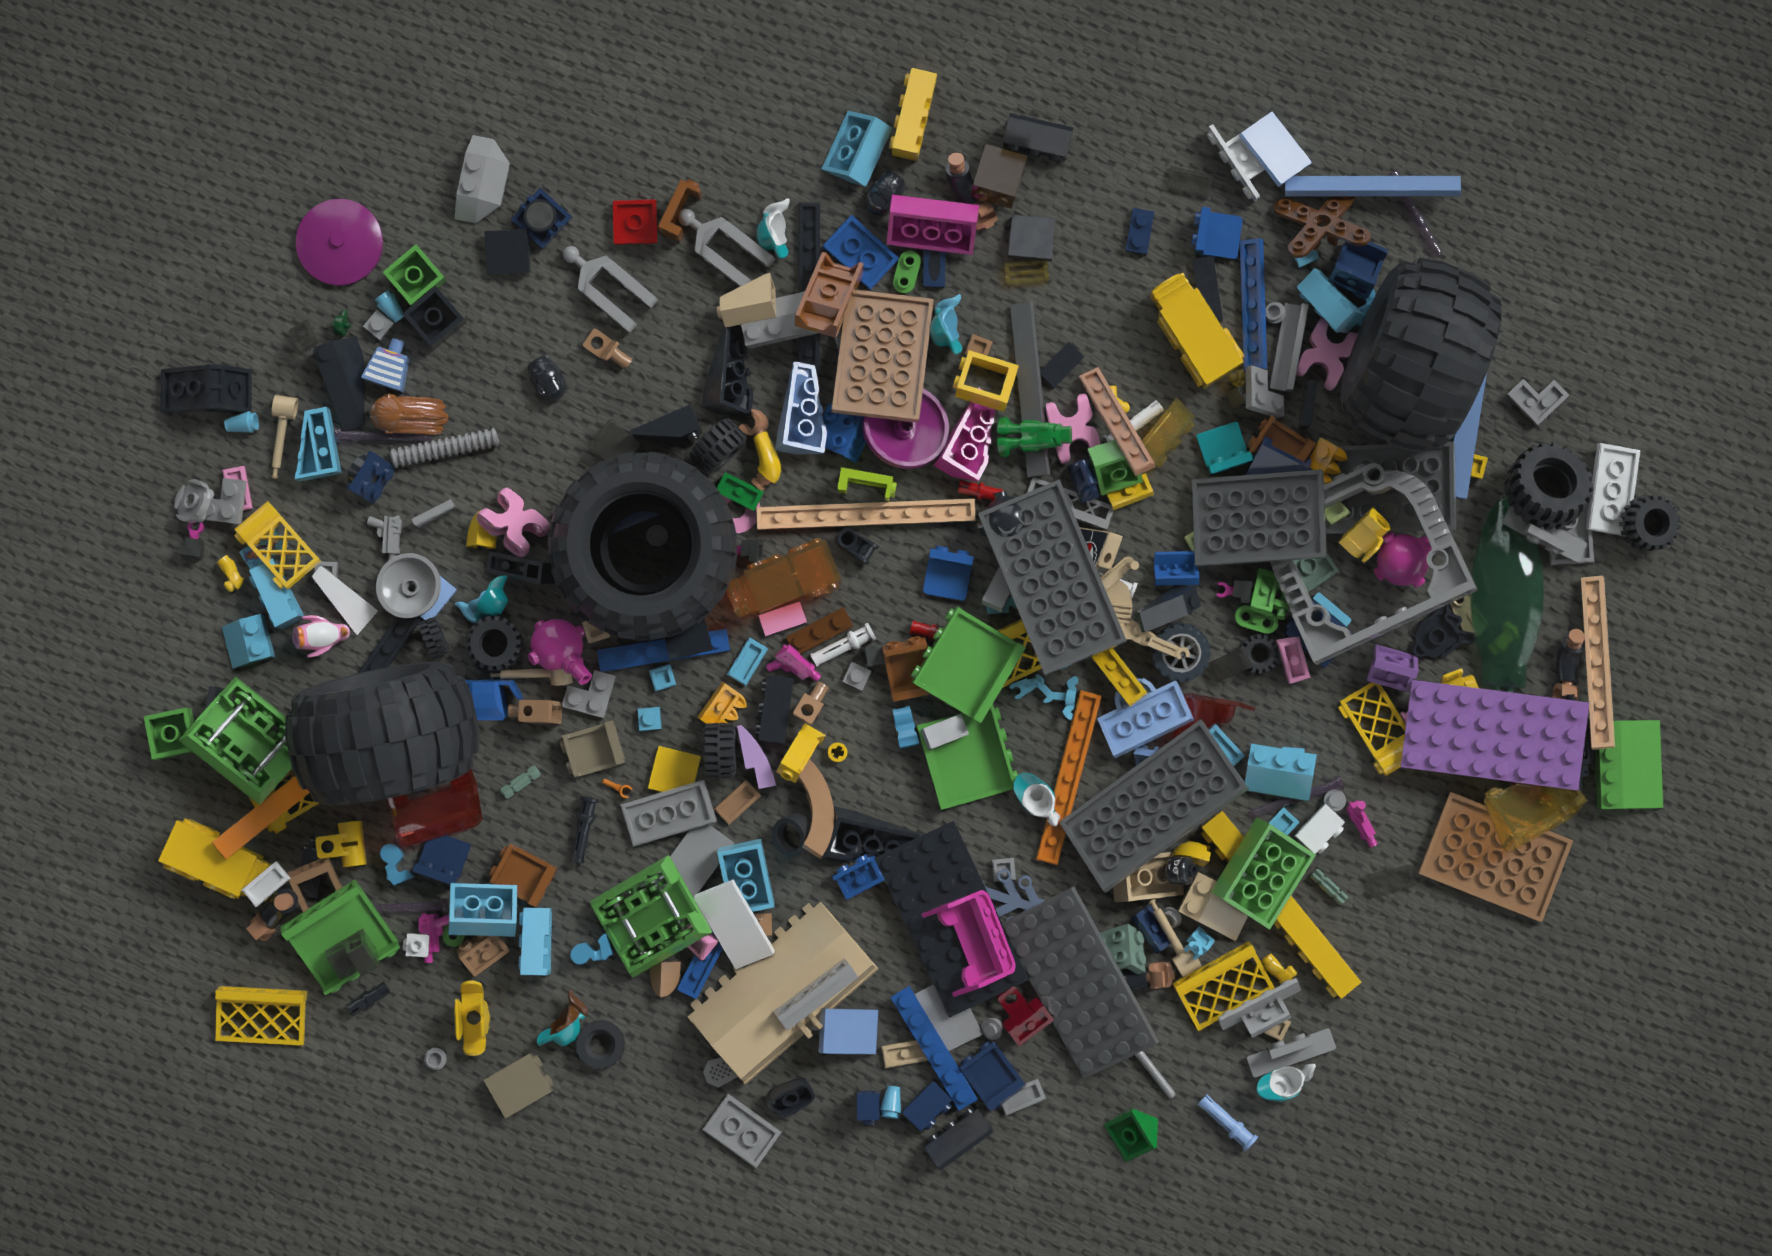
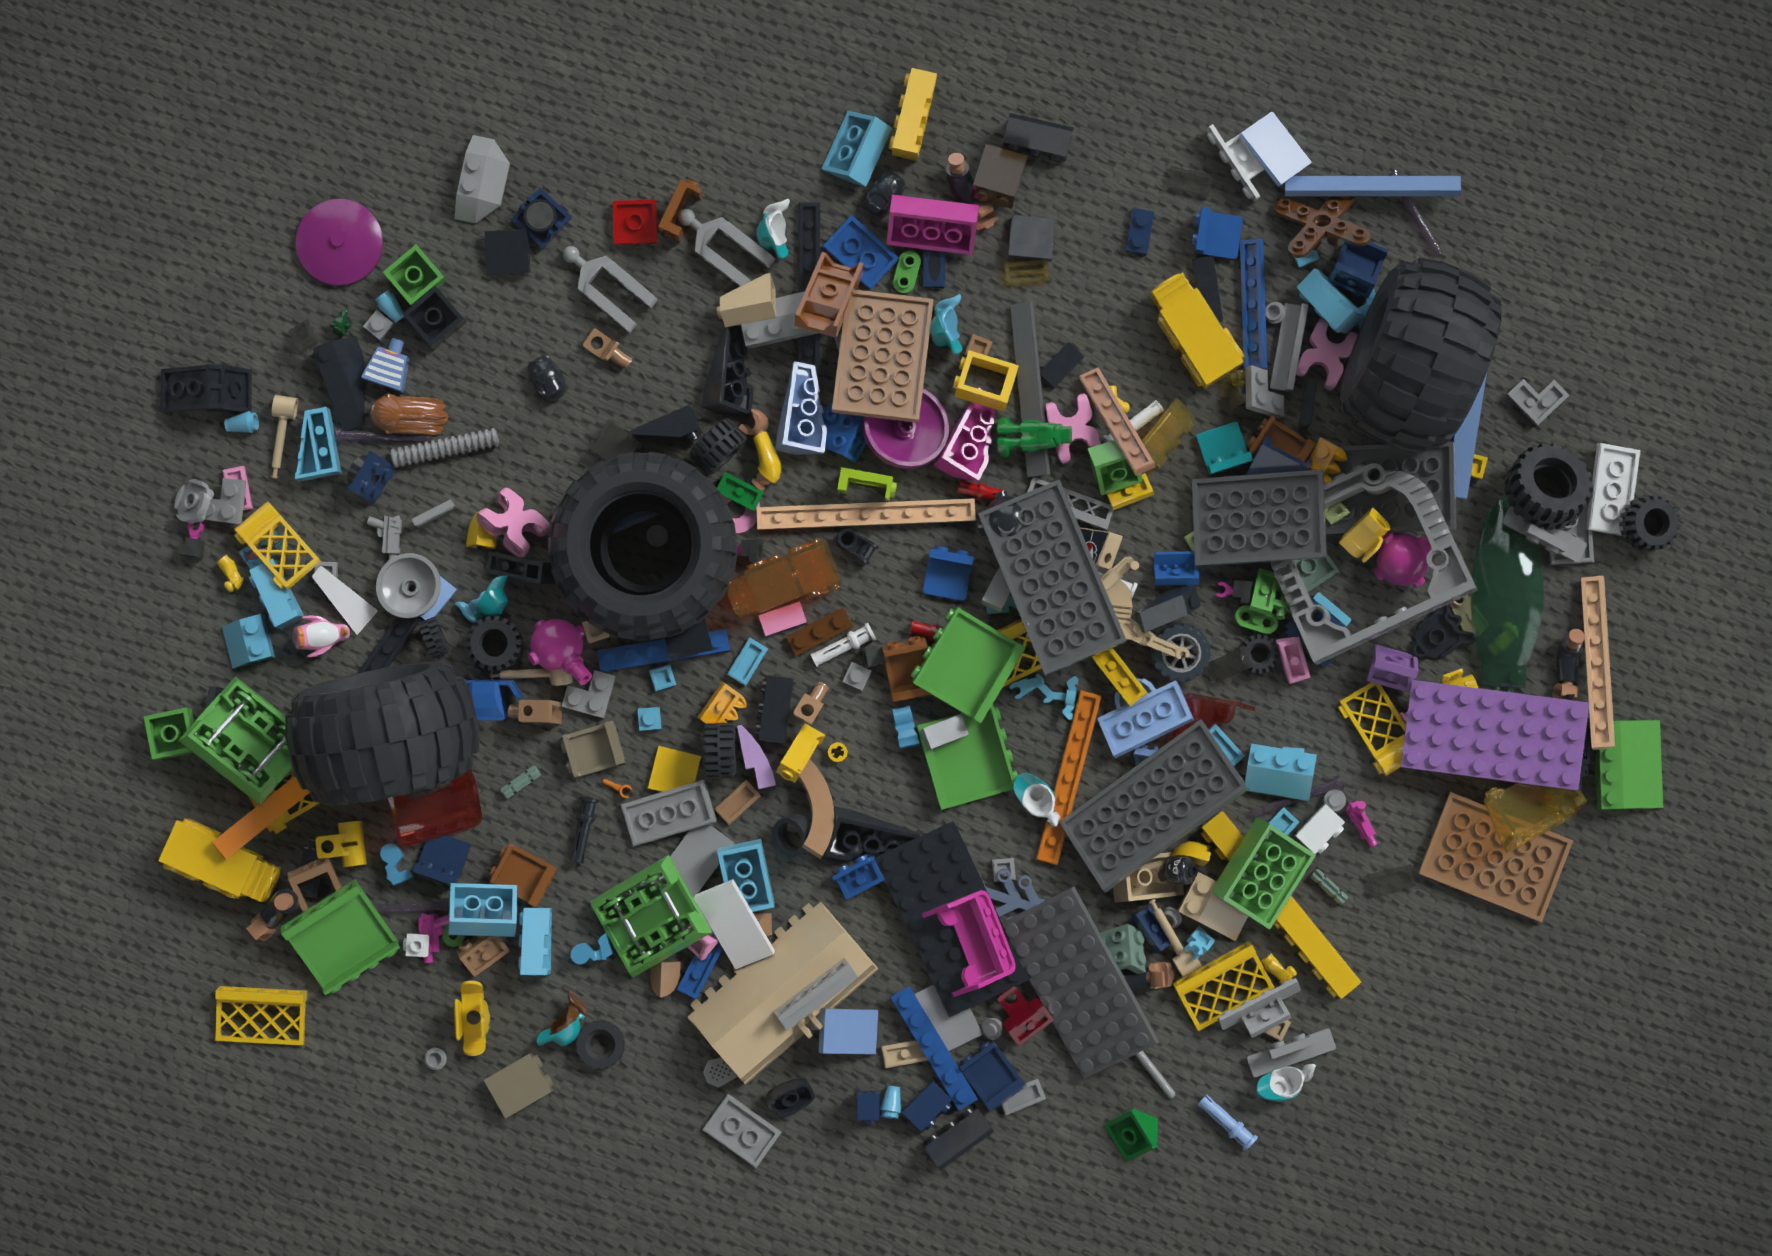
white tile [242,861,291,907] -> none
clear smoke brick [325,928,380,979] -> none
black pin [346,981,391,1016] -> none
dark pink piece [767,644,821,682] -> none
dark blue piece [1068,459,1100,503] -> none

